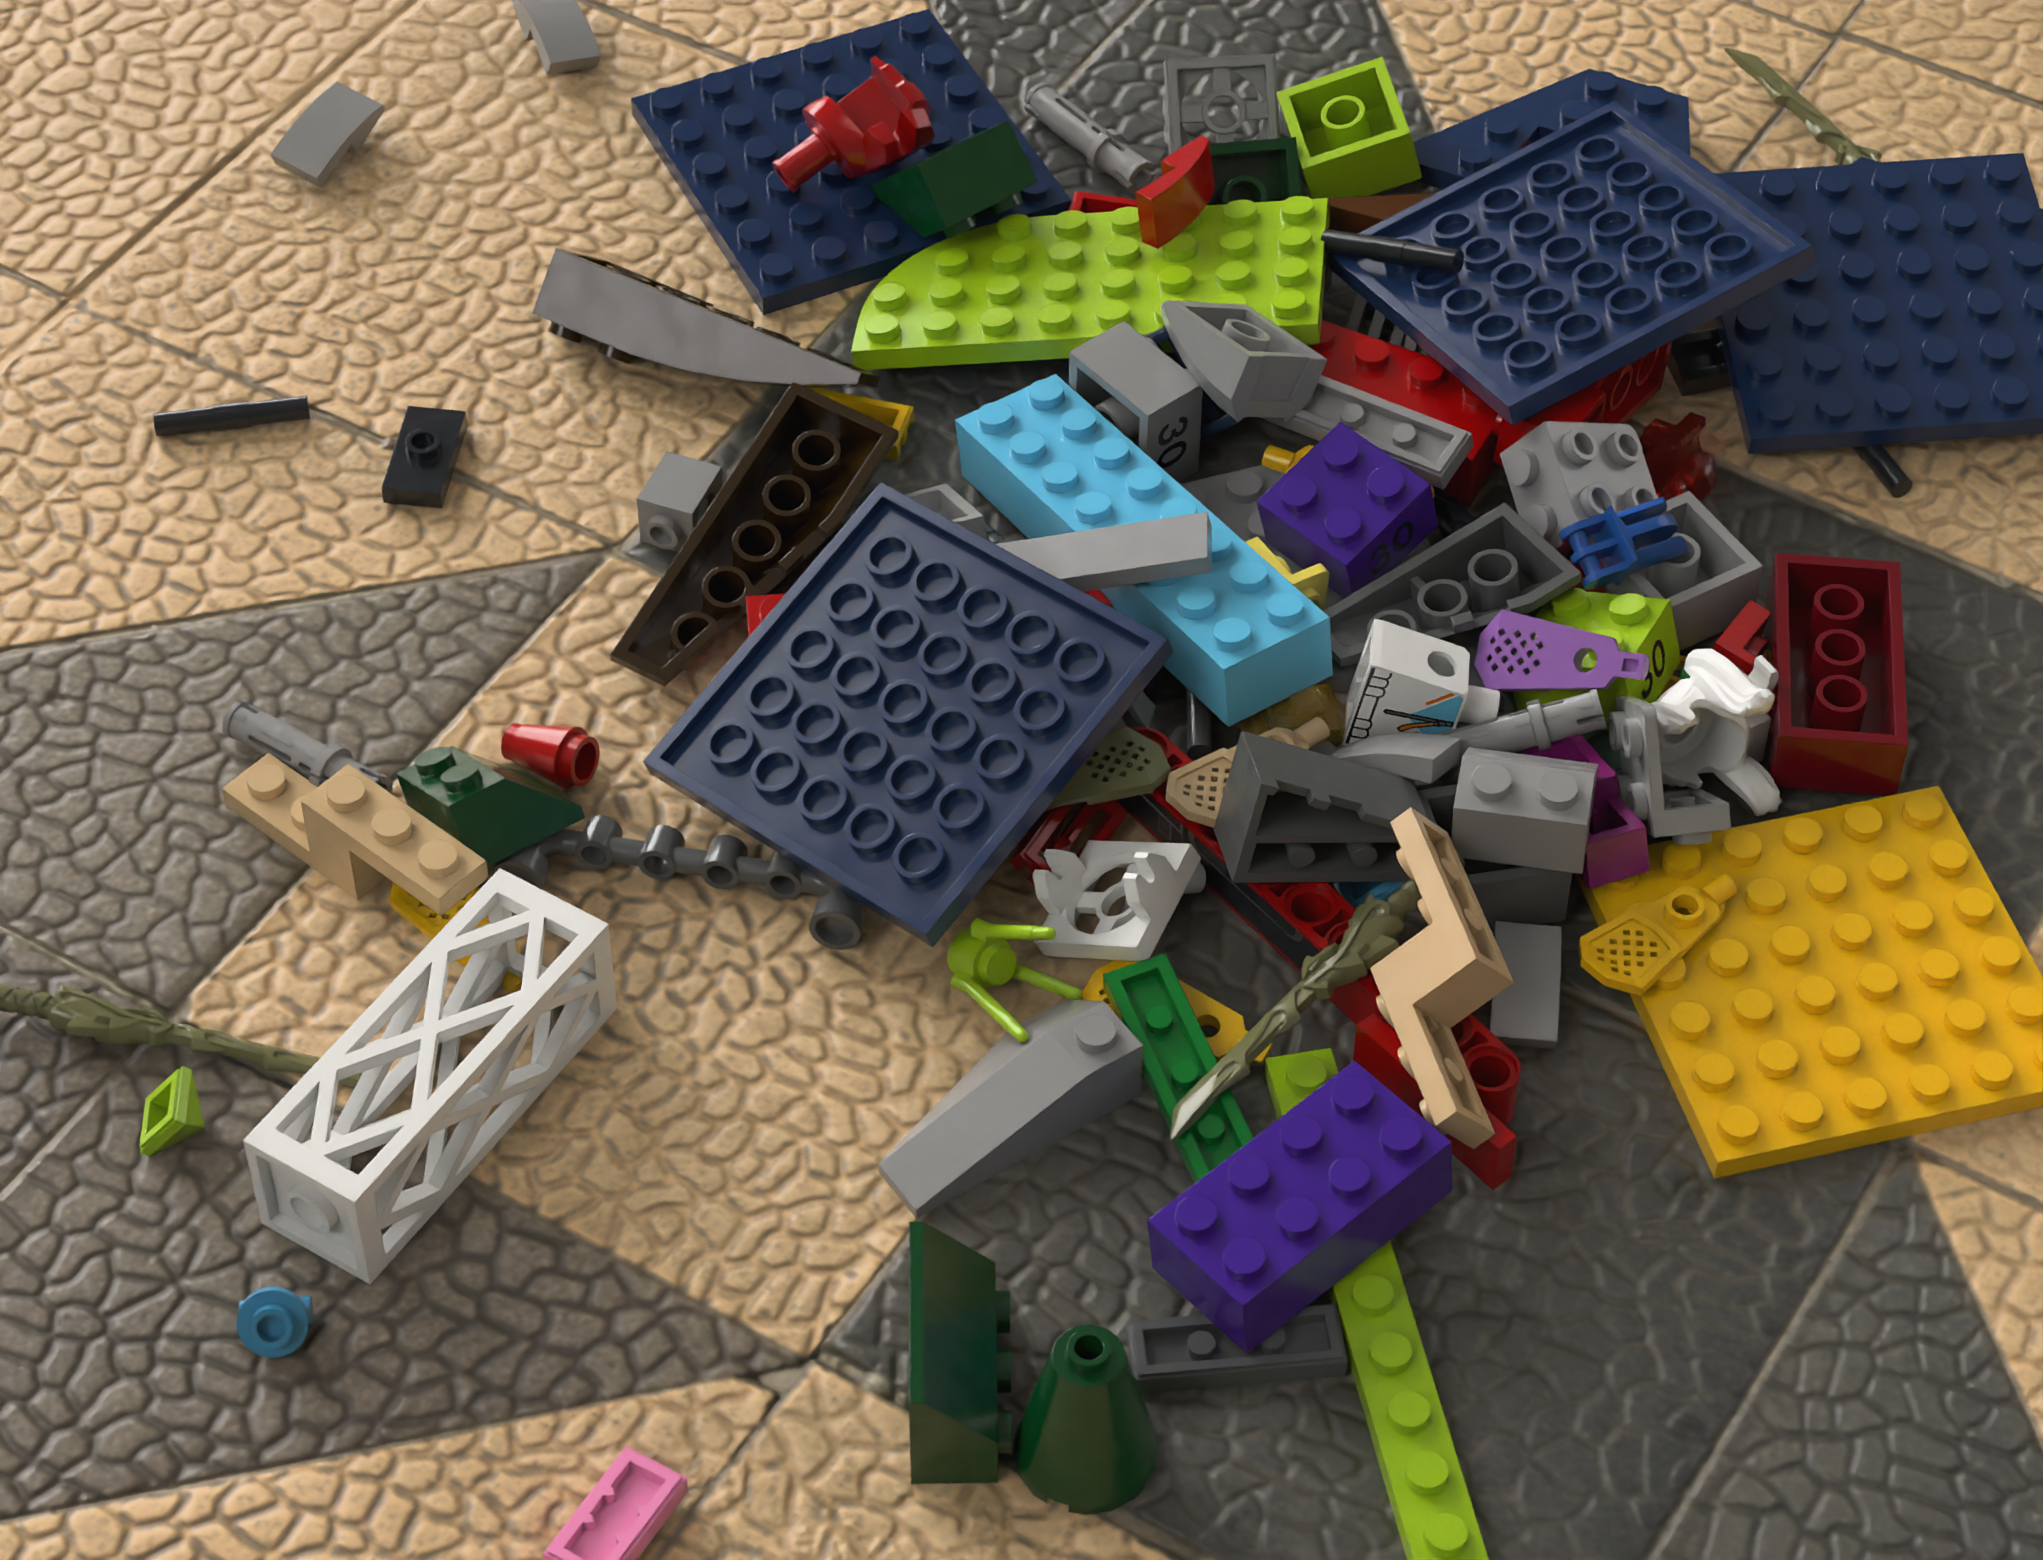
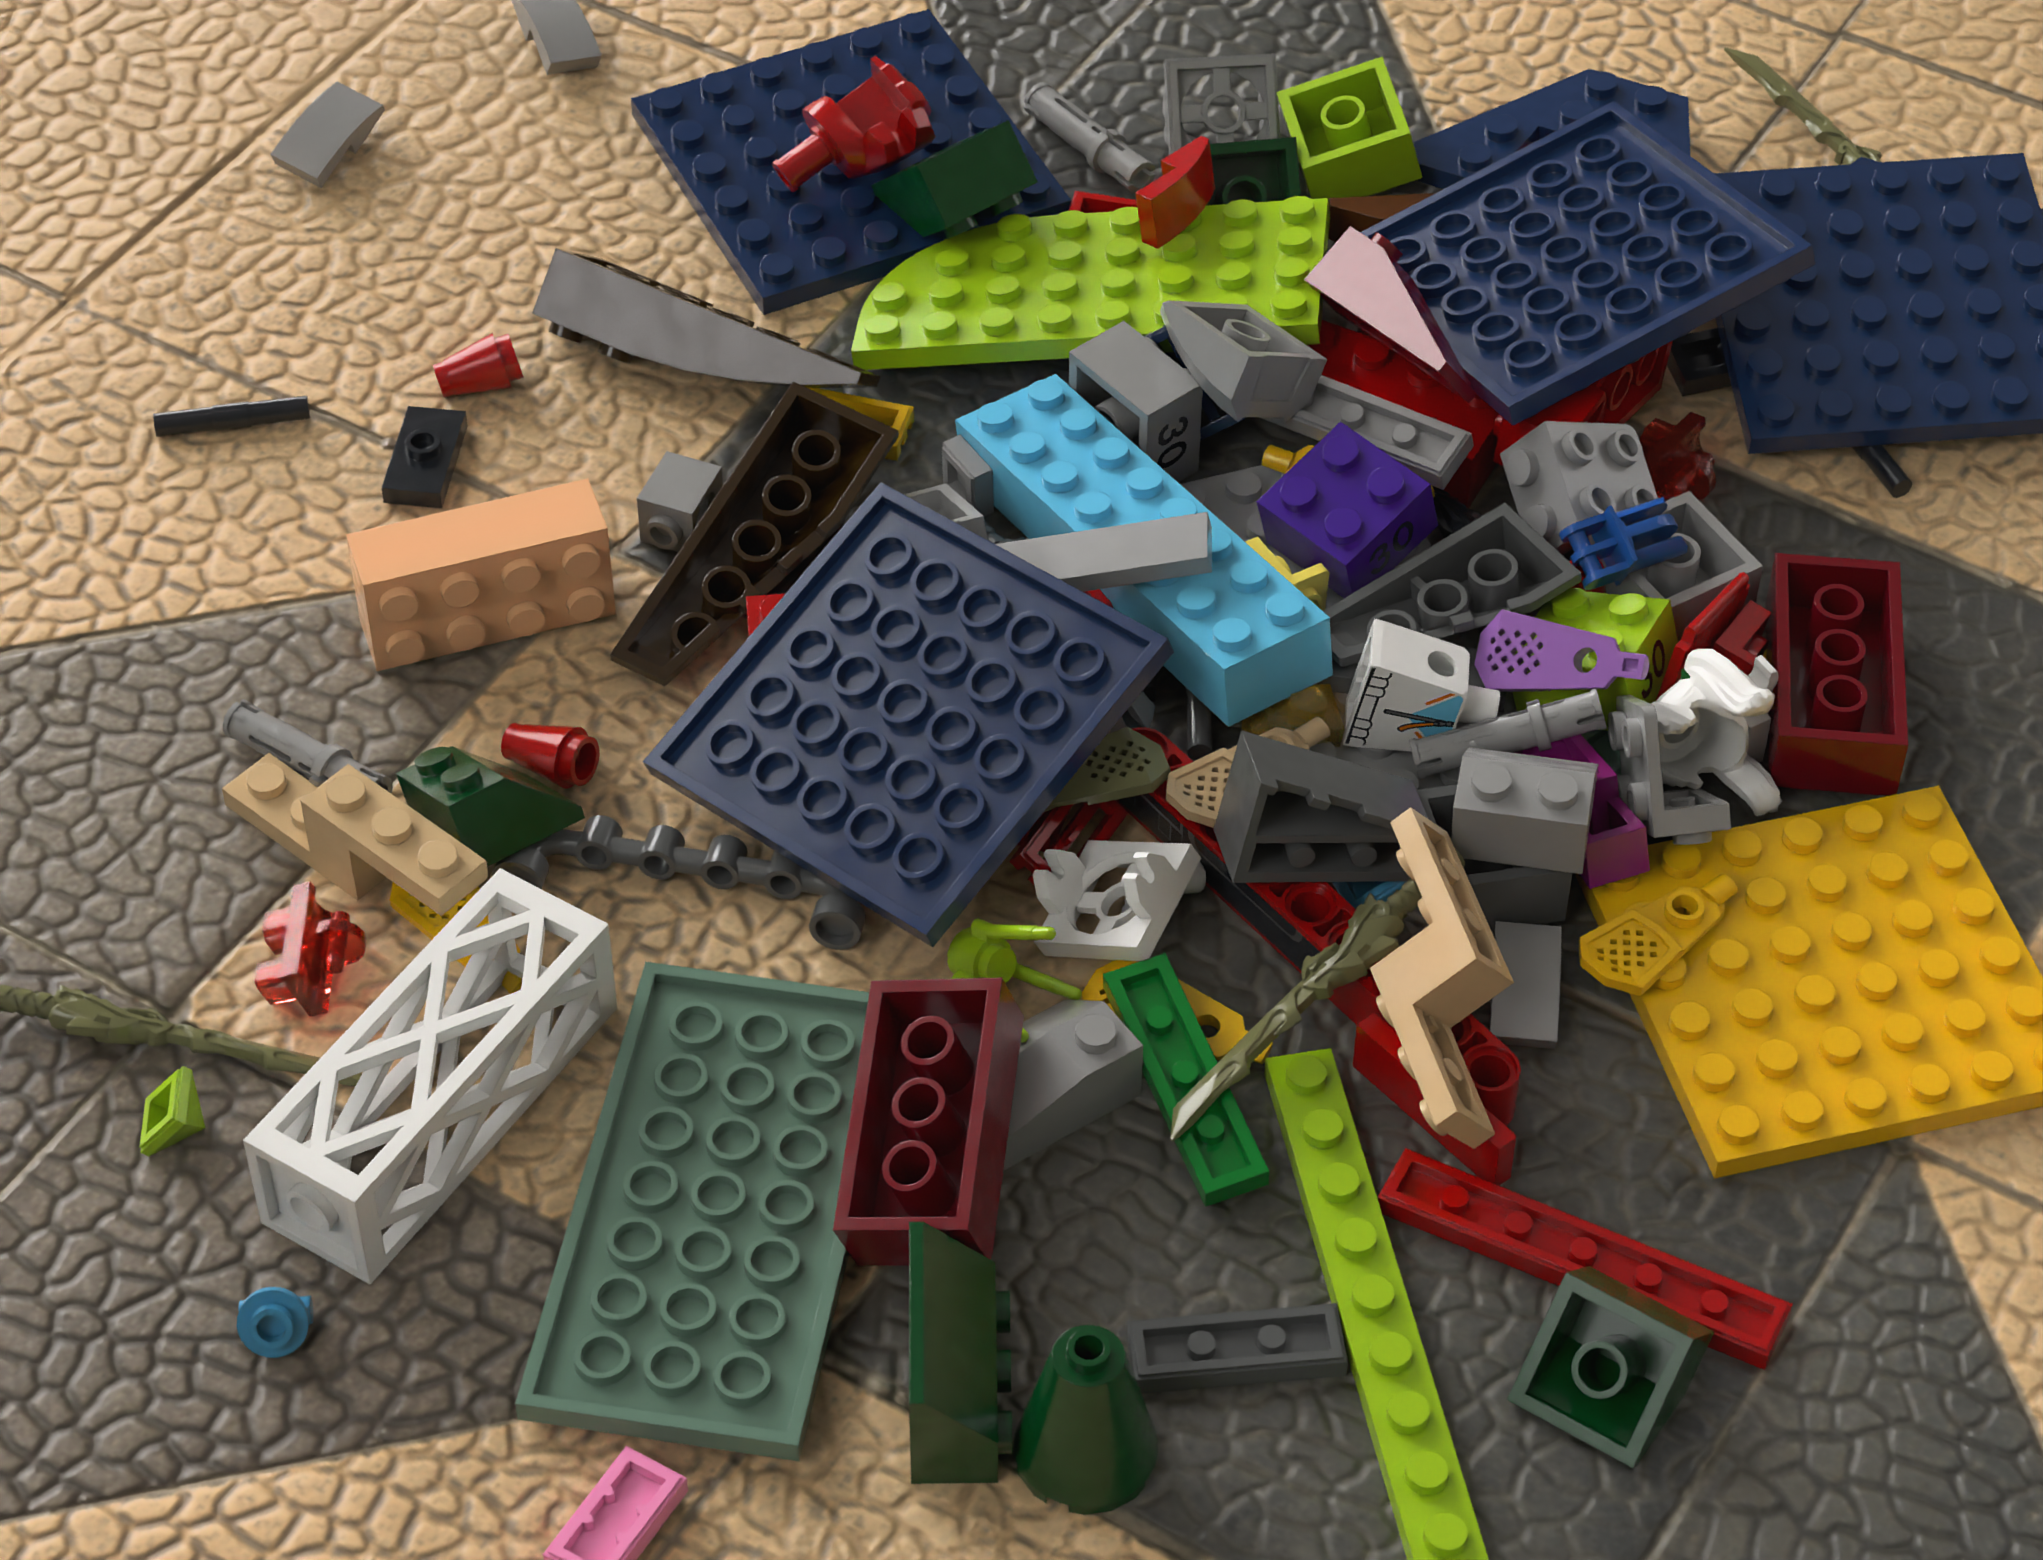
dark purple brick [1147,1061,1453,1353] -> none
black piece [1321,229,1464,273] -> none
light grey slope [1330,733,1461,786] -> none
none -> clear red hips [254,881,367,1017]
none -> light nougat brick [346,478,616,671]
none -> red cone [433,332,524,398]
none -> sand green plate [515,962,869,1461]
none -> dark red brick [833,978,1024,1266]
none -> light grey tile [942,434,994,516]
none -> slope [1304,226,1477,403]
none -> red tile [1377,1148,1793,1370]
none -> slope [1507,1266,1714,1468]
none -> red window [1655,572,1751,702]

